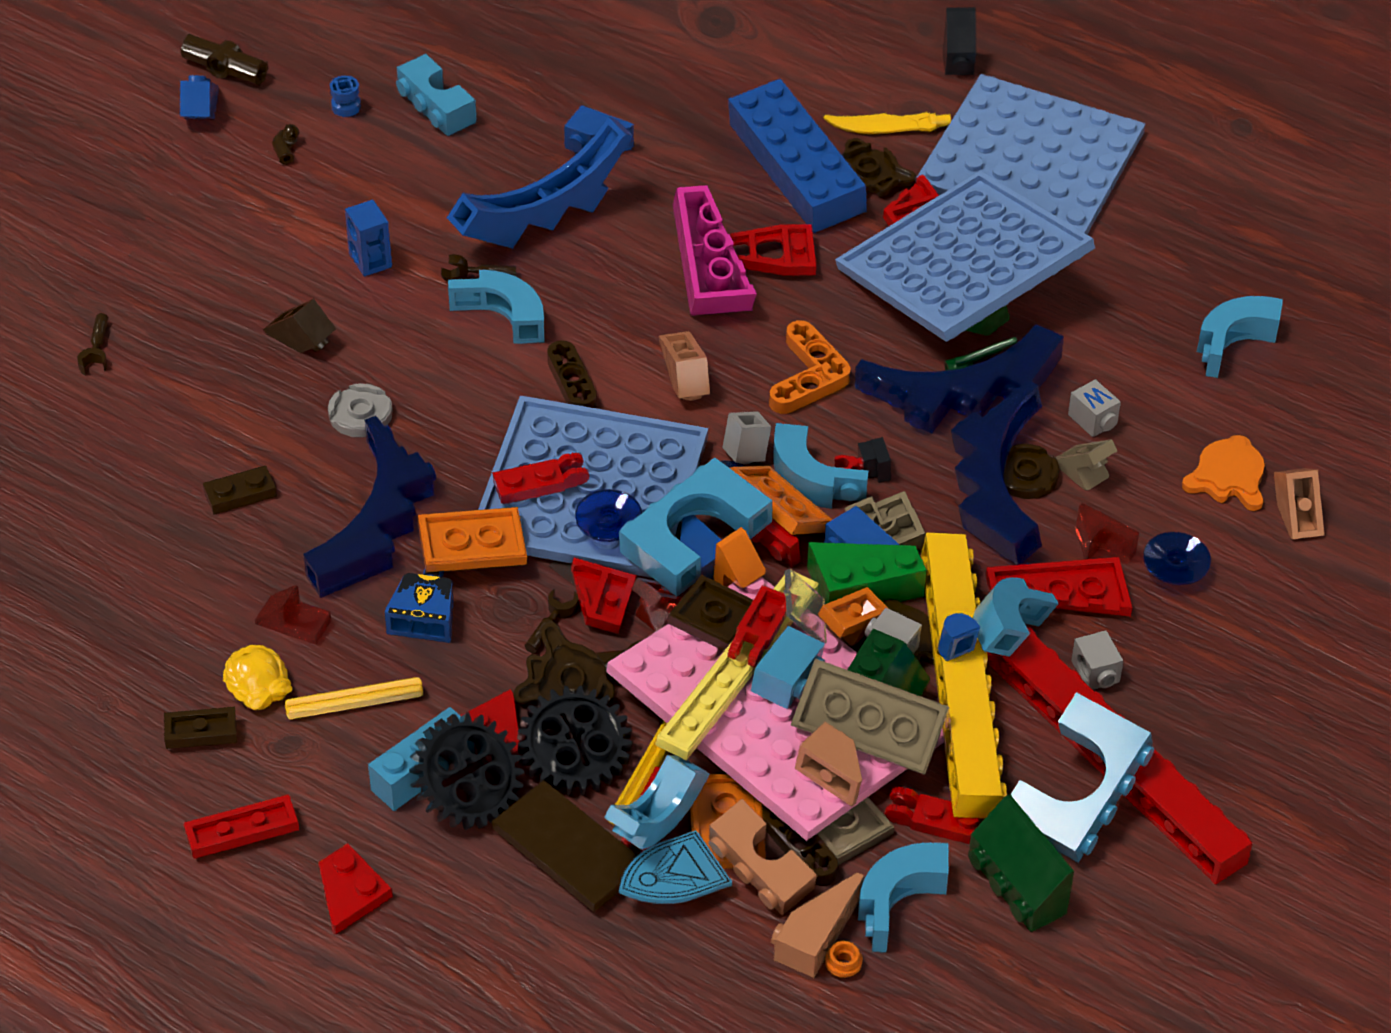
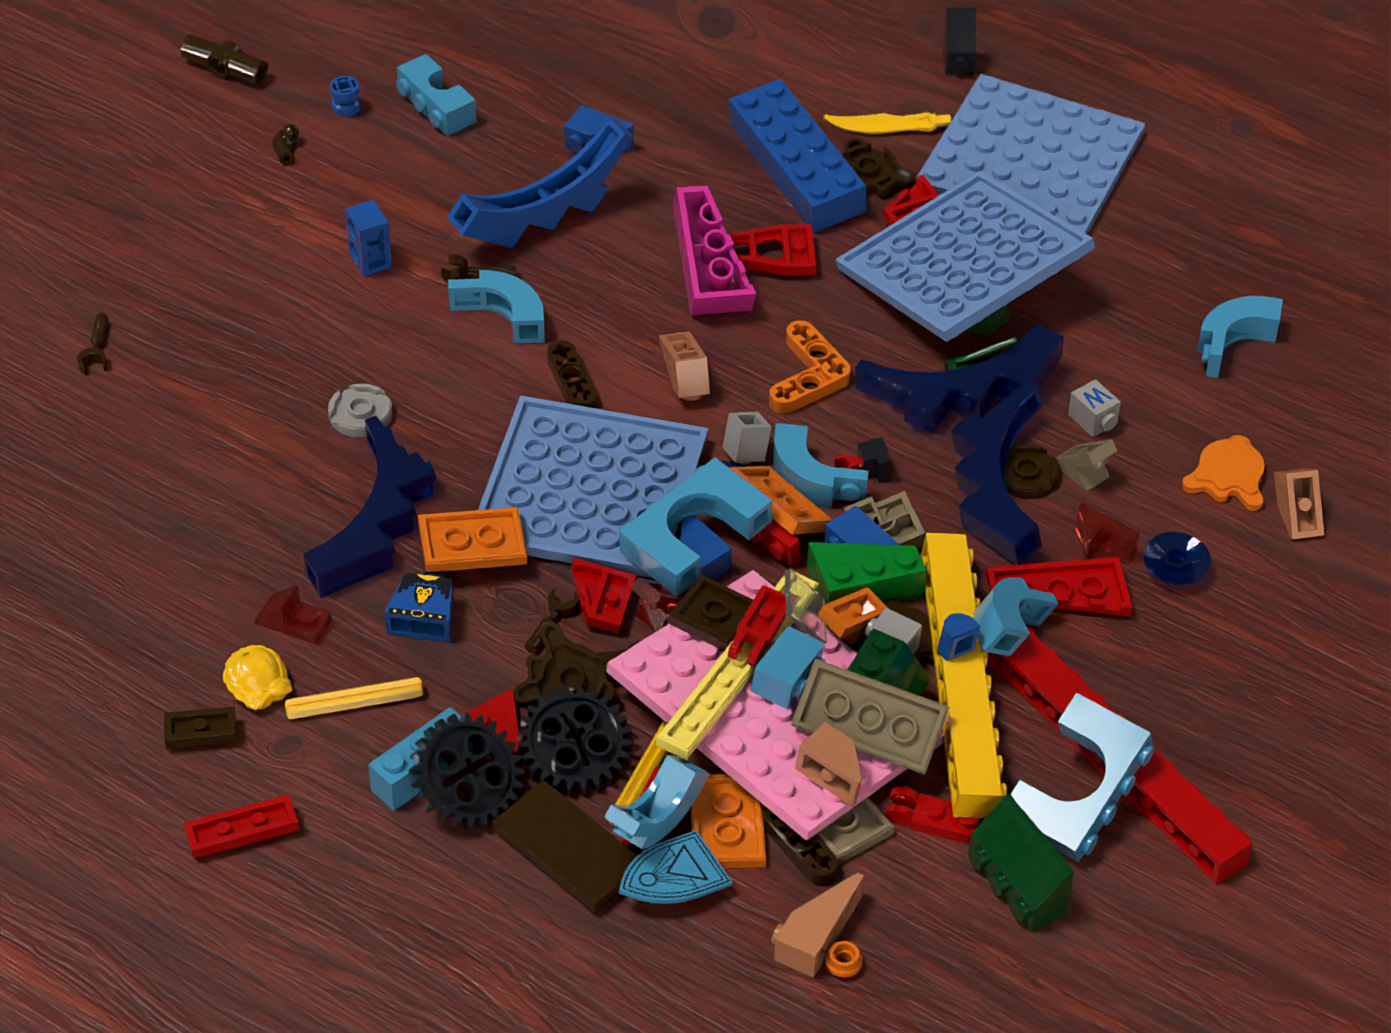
blue slope [180,75,219,119] -> none
dark brown plate [203,465,277,515] -> none
dark brown slope [263,299,336,353] -> none
red wing [319,843,393,935] -> none
red hinge [492,452,590,504] -> none
clear blue dish [575,489,642,542] -> none
nougat arch [709,799,817,916] -> none
orange slope [714,527,766,589] -> none
dark azure arch [858,843,949,952] -> none
light grey brick [1071,630,1123,690] -> none

